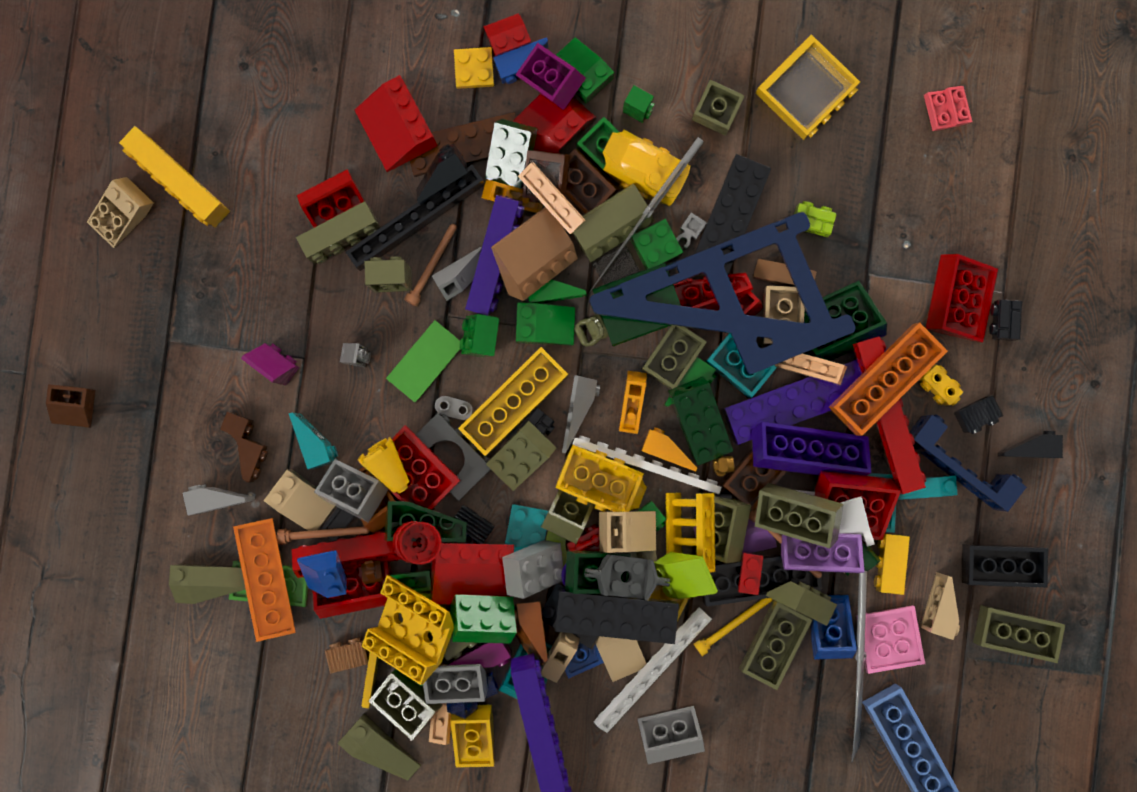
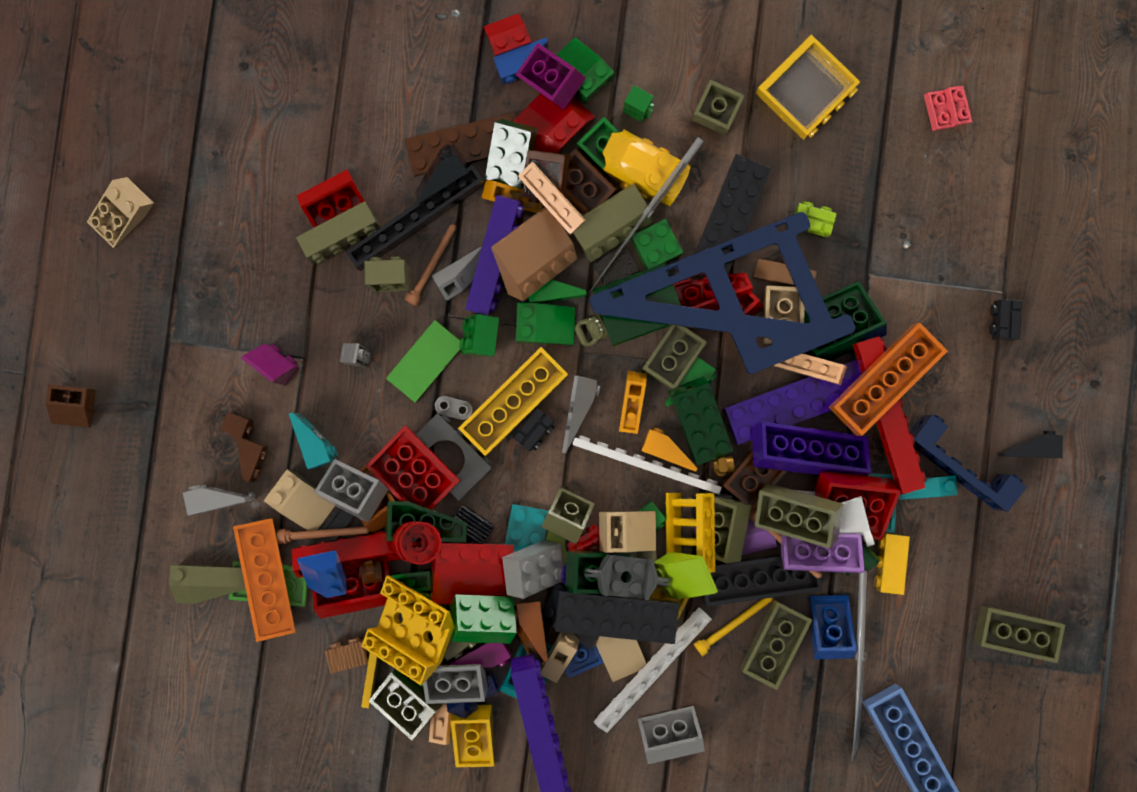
yellow brick [119,126,230,227] -> none
olive wedge [337,714,421,781] -> none
red slope [354,75,438,172] -> none
yellow cone [358,437,409,493] -> none
yellow plate [454,47,494,89] -> none
olive brick [486,421,556,491] -> none
yellow slope [555,445,647,512] -> none
light grey plate [676,212,707,249] -> none
teal brick [705,333,777,398] -> none
red plate [738,553,763,595] -> none
olive slope [766,581,837,626] -> none
bright pink plate [856,605,925,674] -> none
yellow brick [919,364,963,406] -> none
tan slope [920,572,960,640] -> none
red slope [926,254,998,343] -> none
black brick [954,395,1003,434] -> none
black brick [962,544,1048,588] -> none

